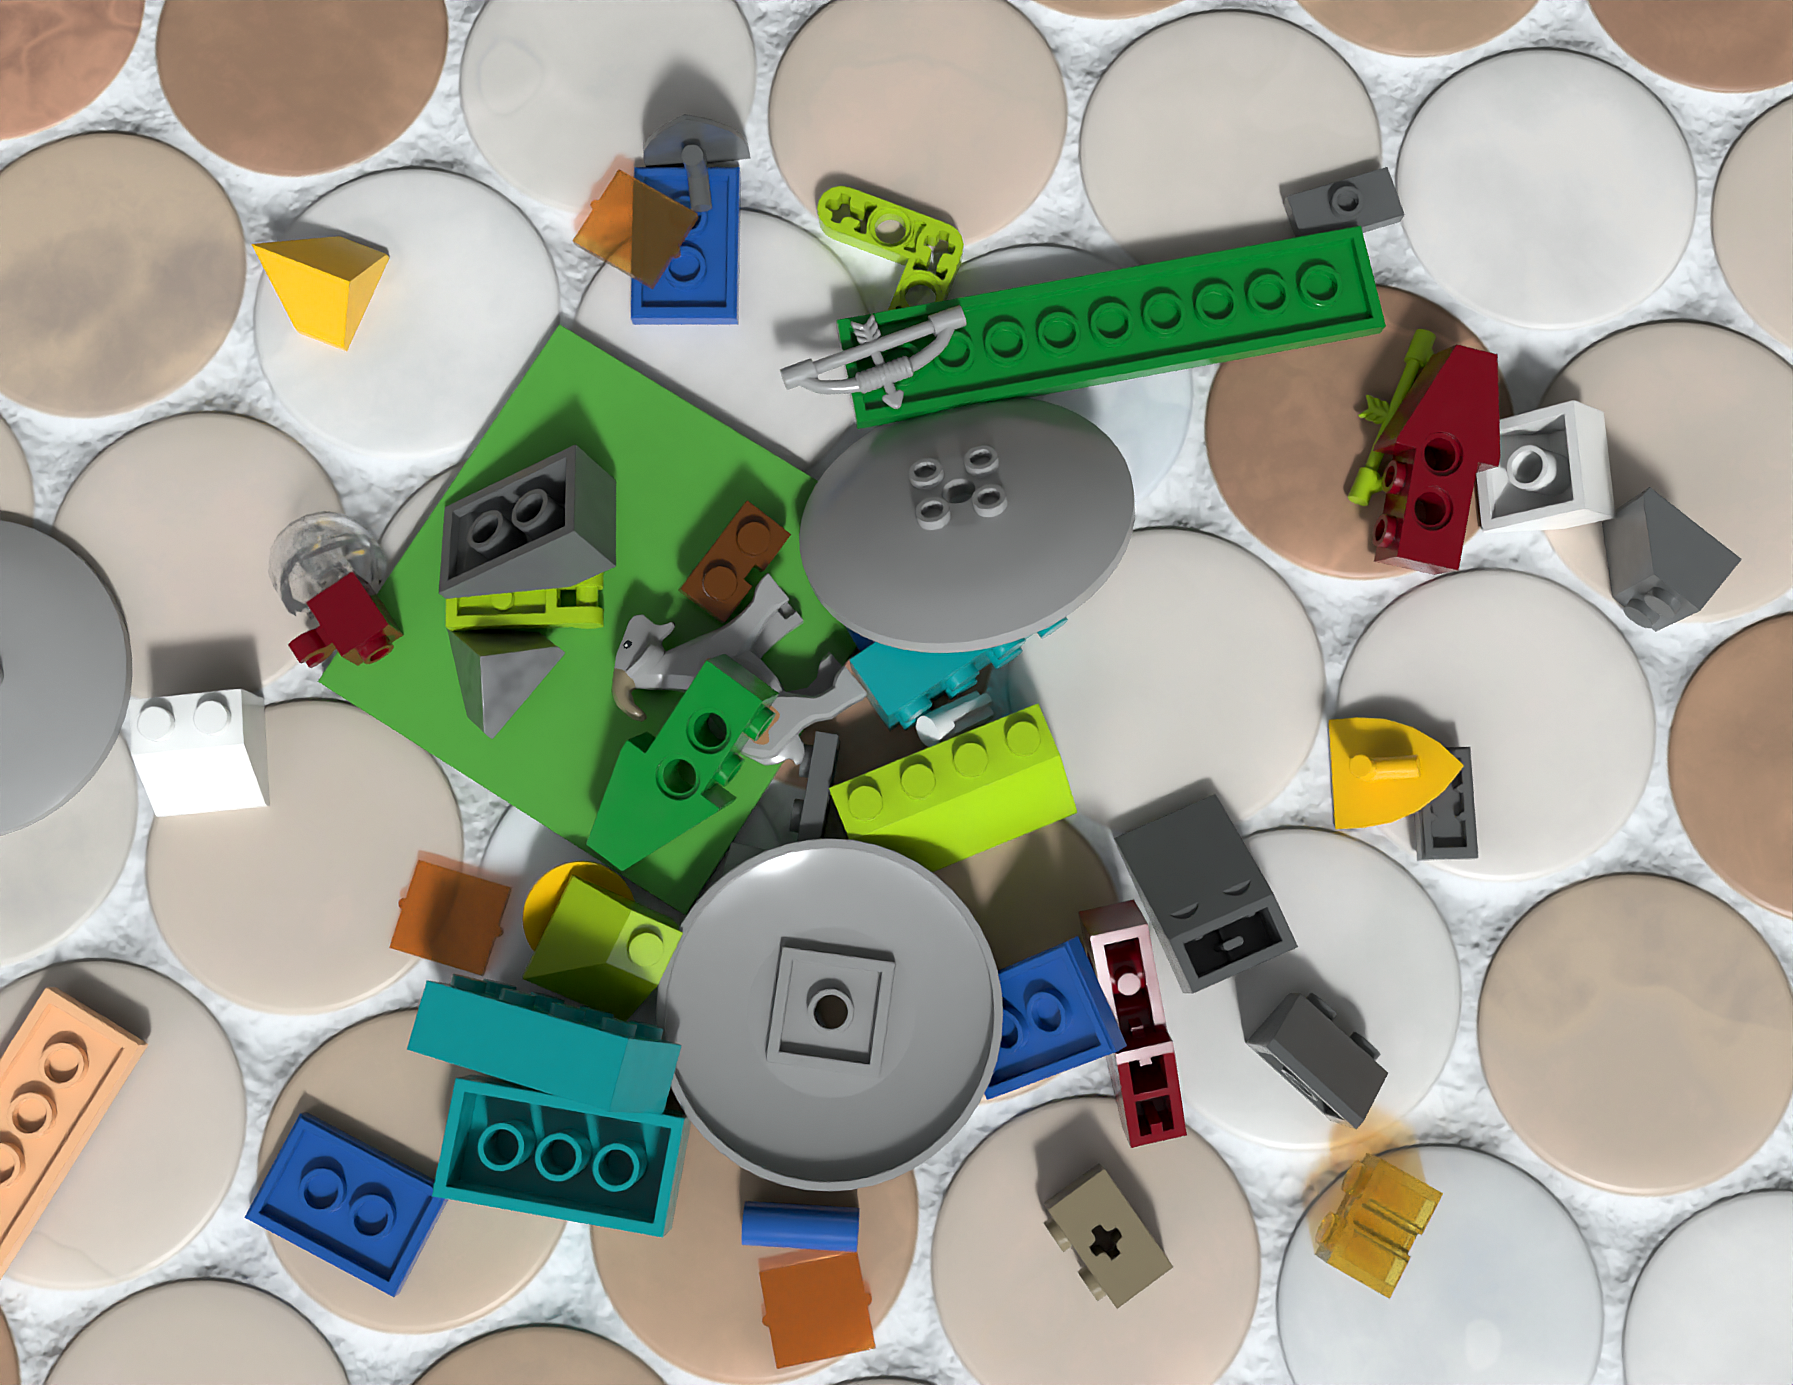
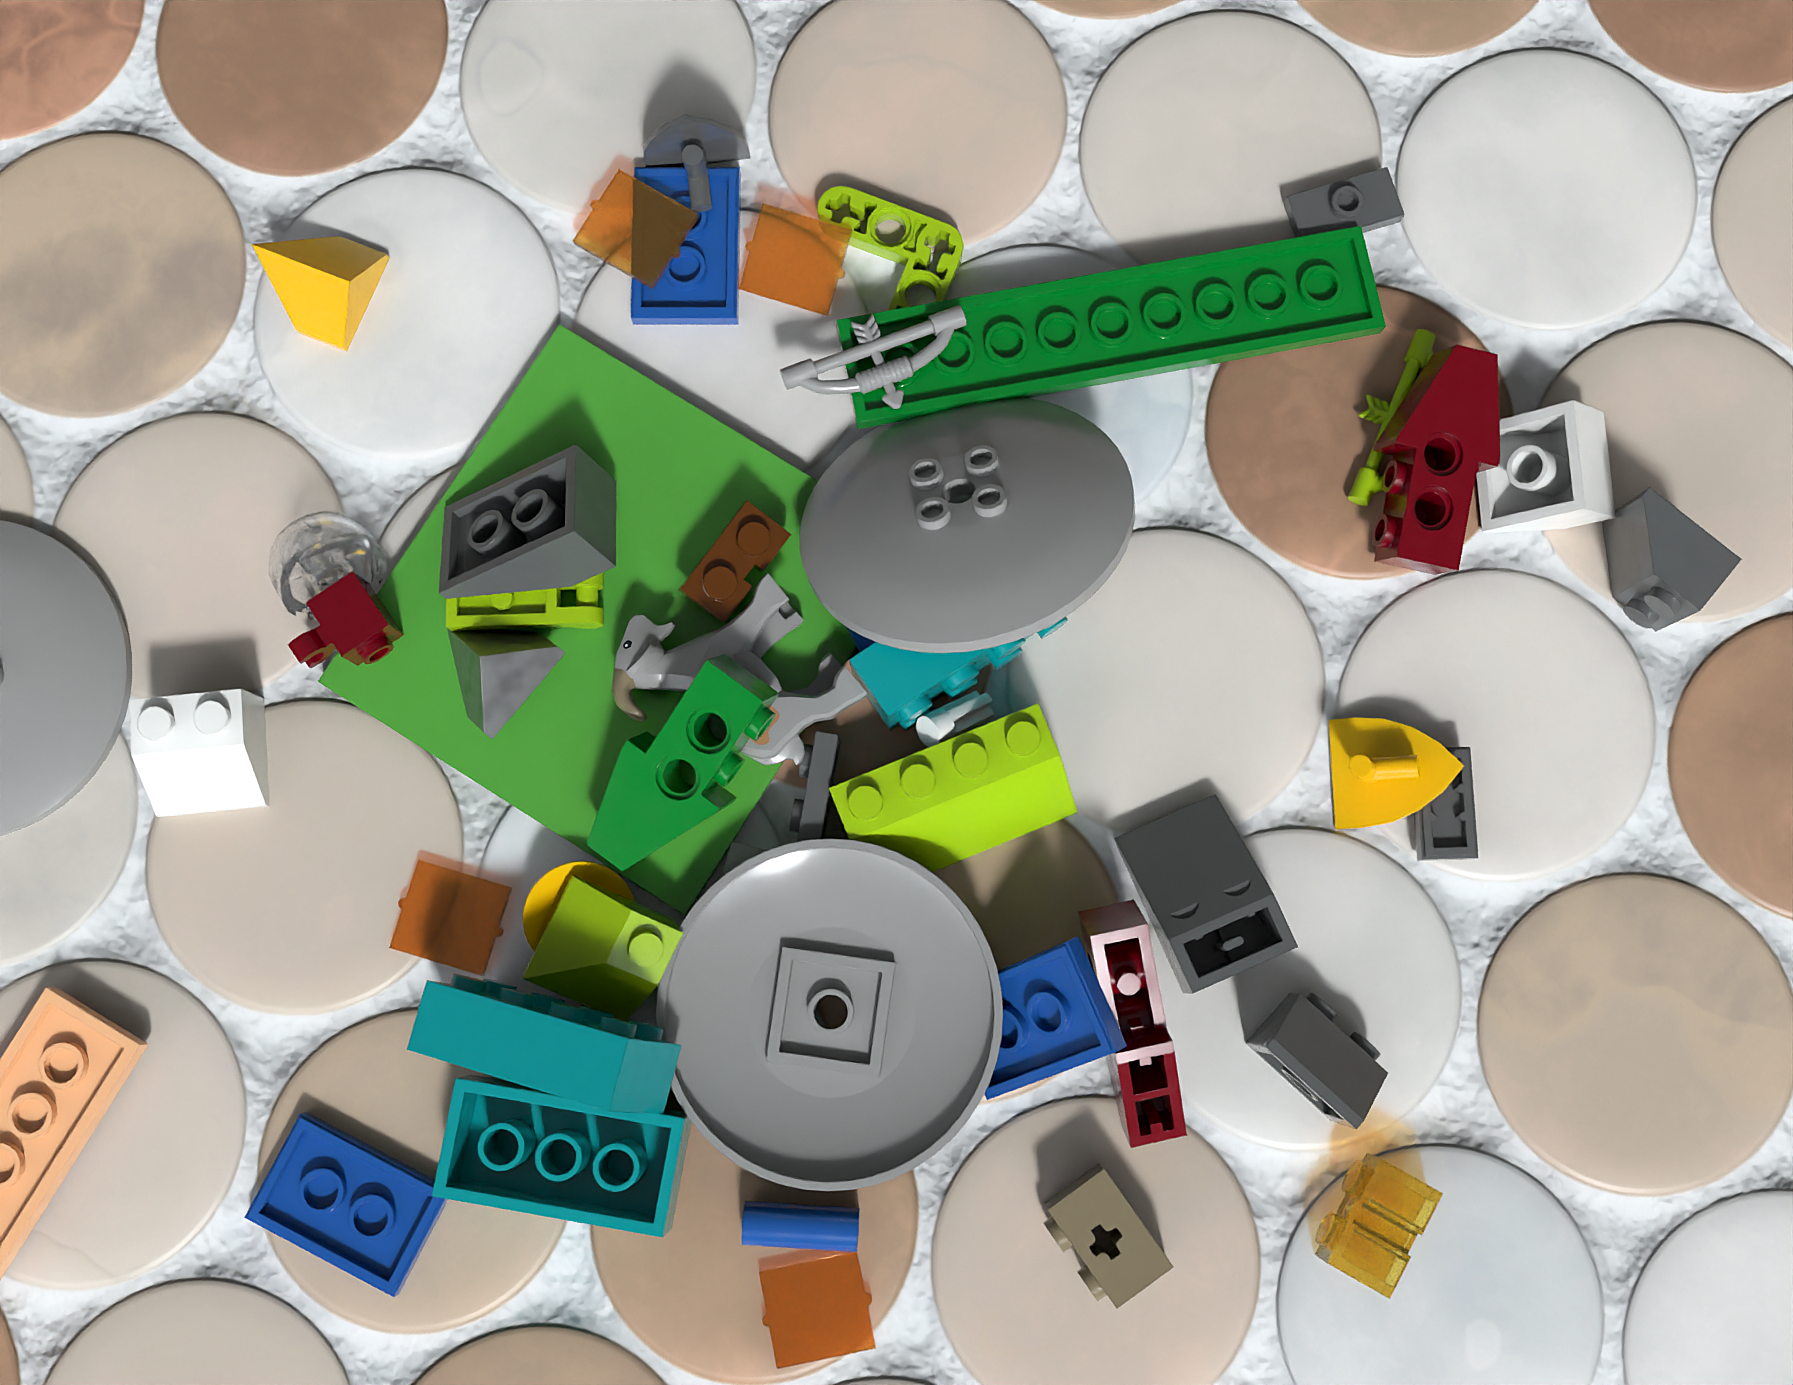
none -> clear orange piece [739,203,852,316]

